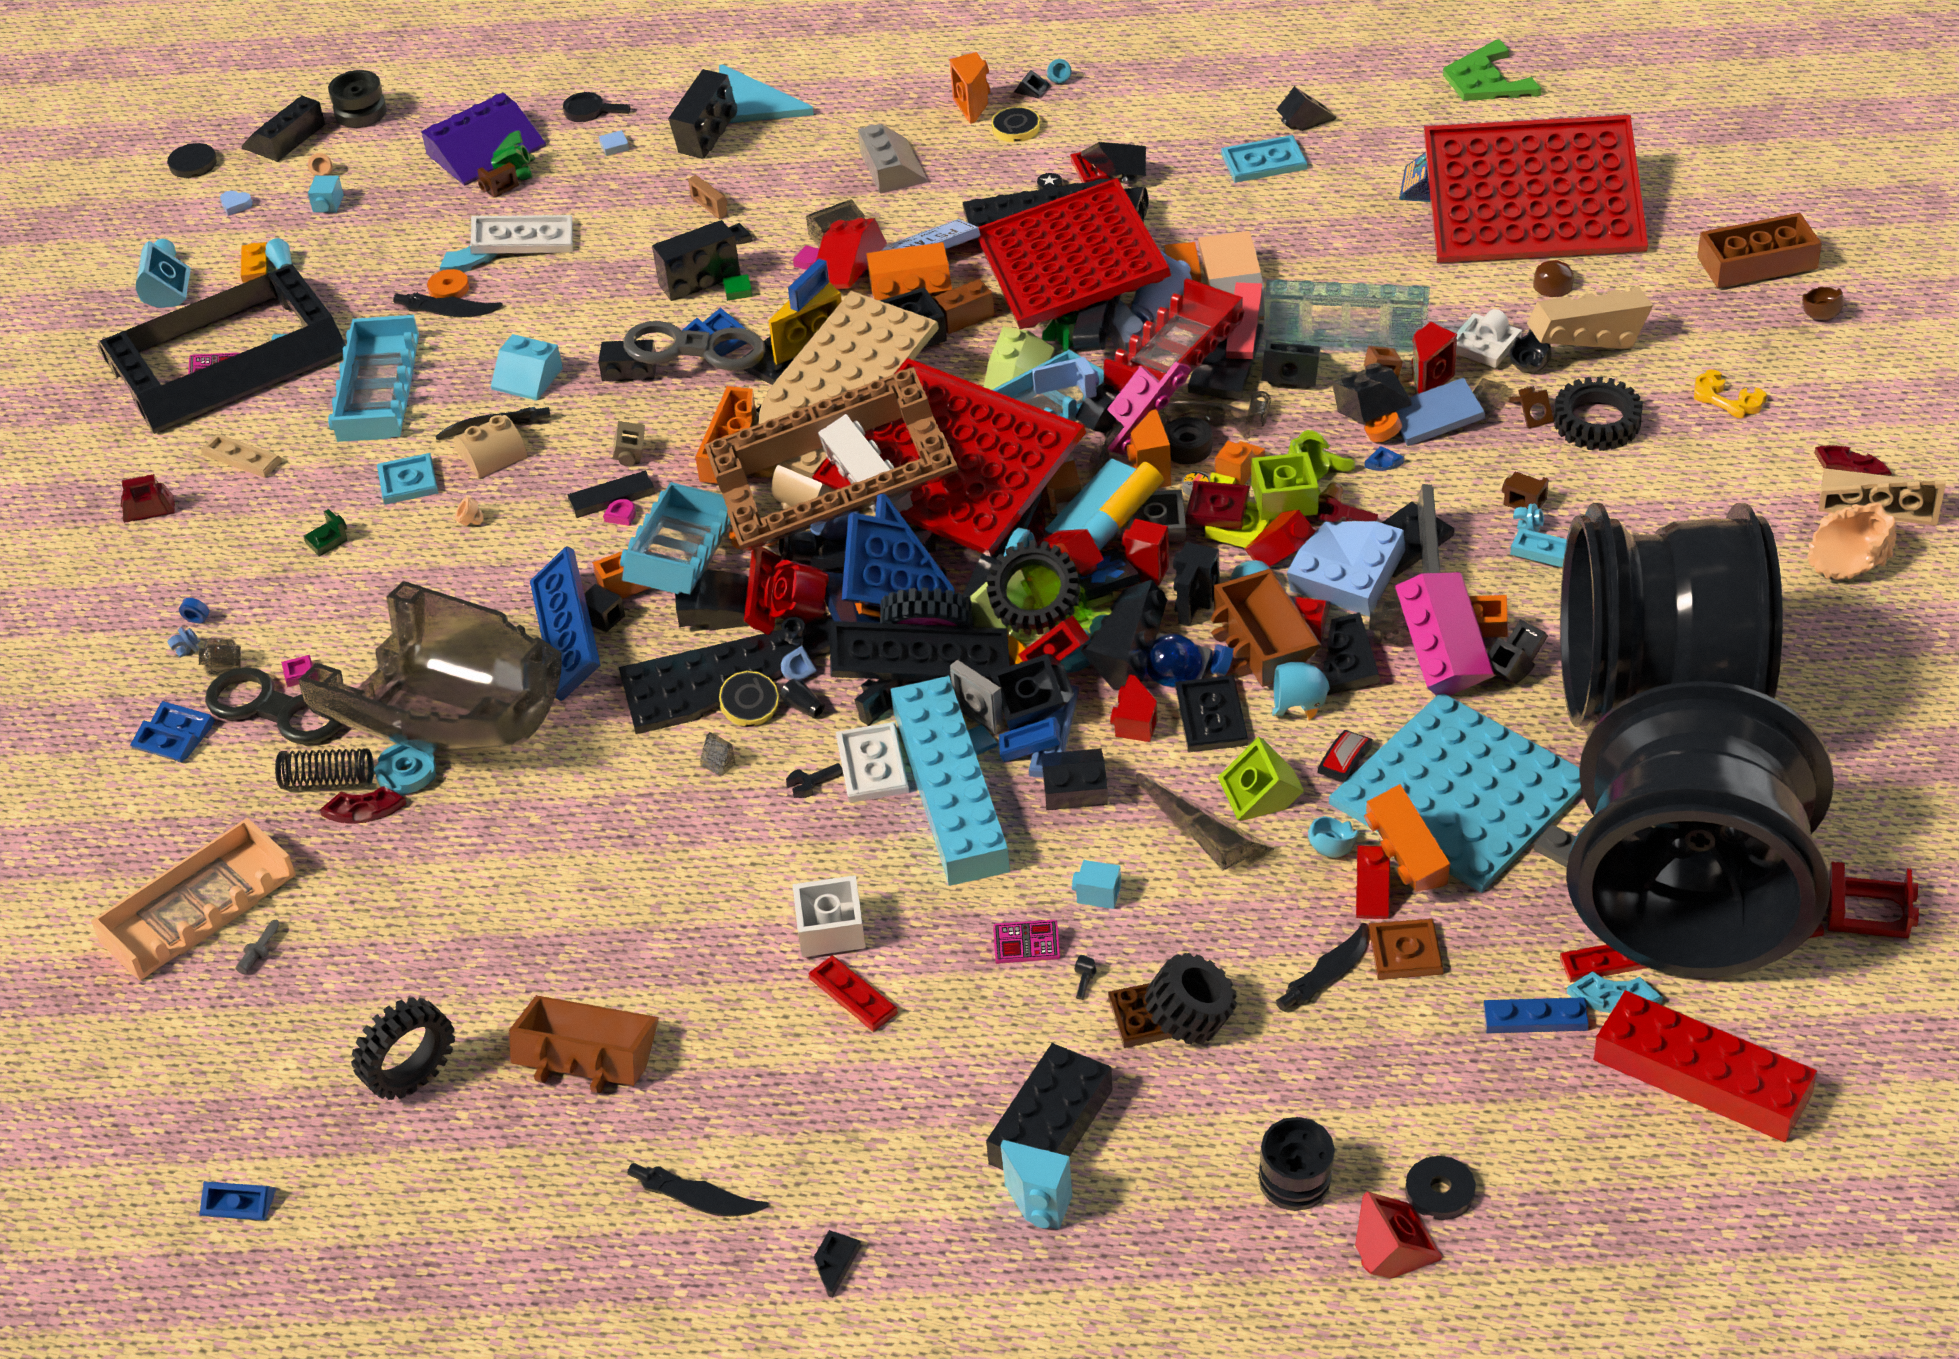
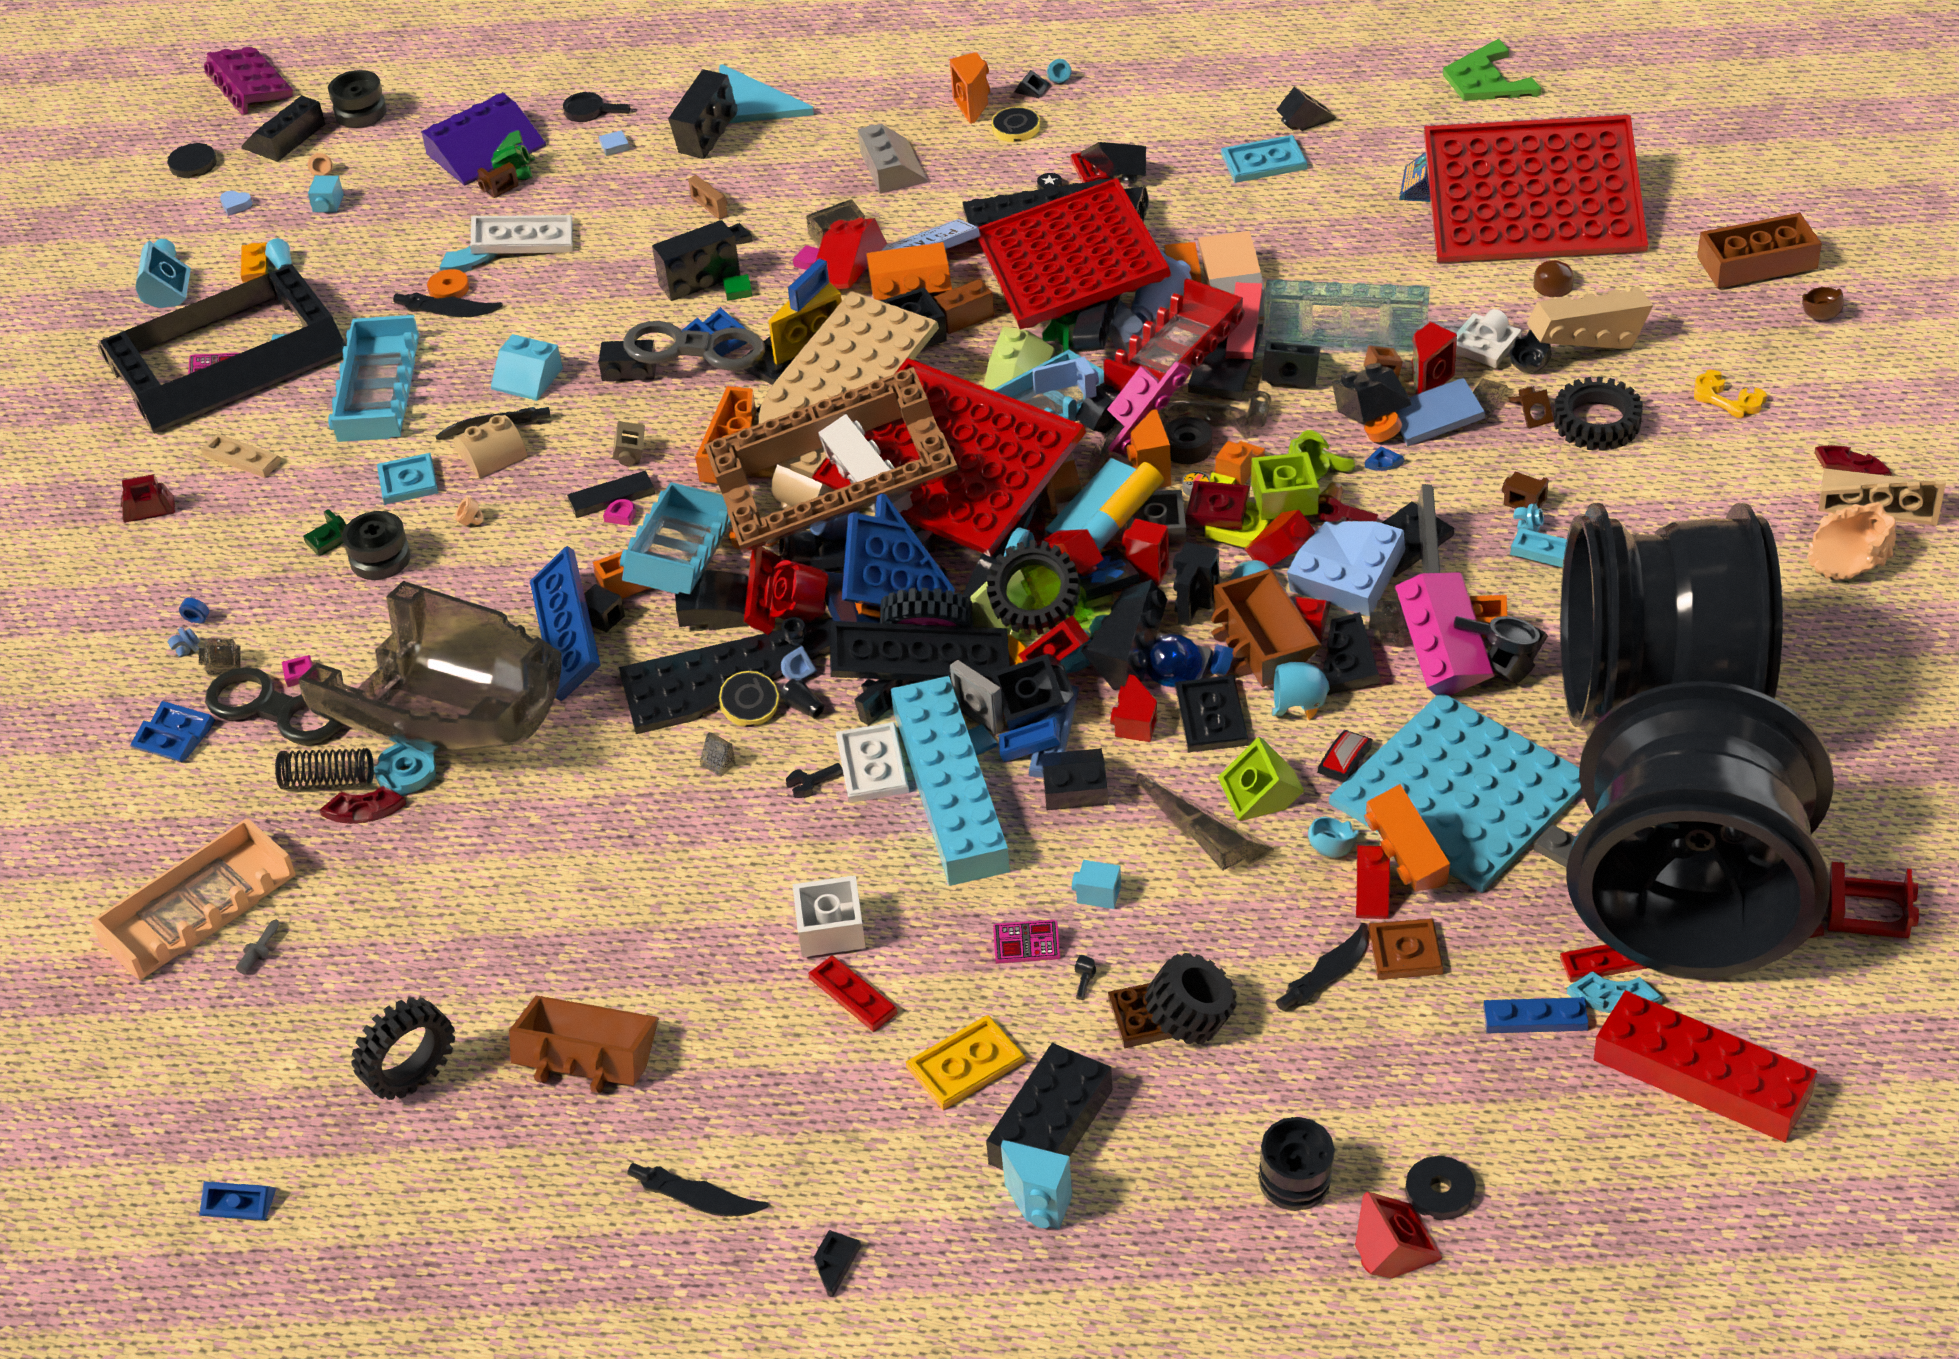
none -> magenta bracket [204,47,293,115]
none -> pearl dark grey wheel [342,511,411,580]
none -> yellow tile [906,1015,1026,1111]
none -> black piece [1453,616,1540,654]

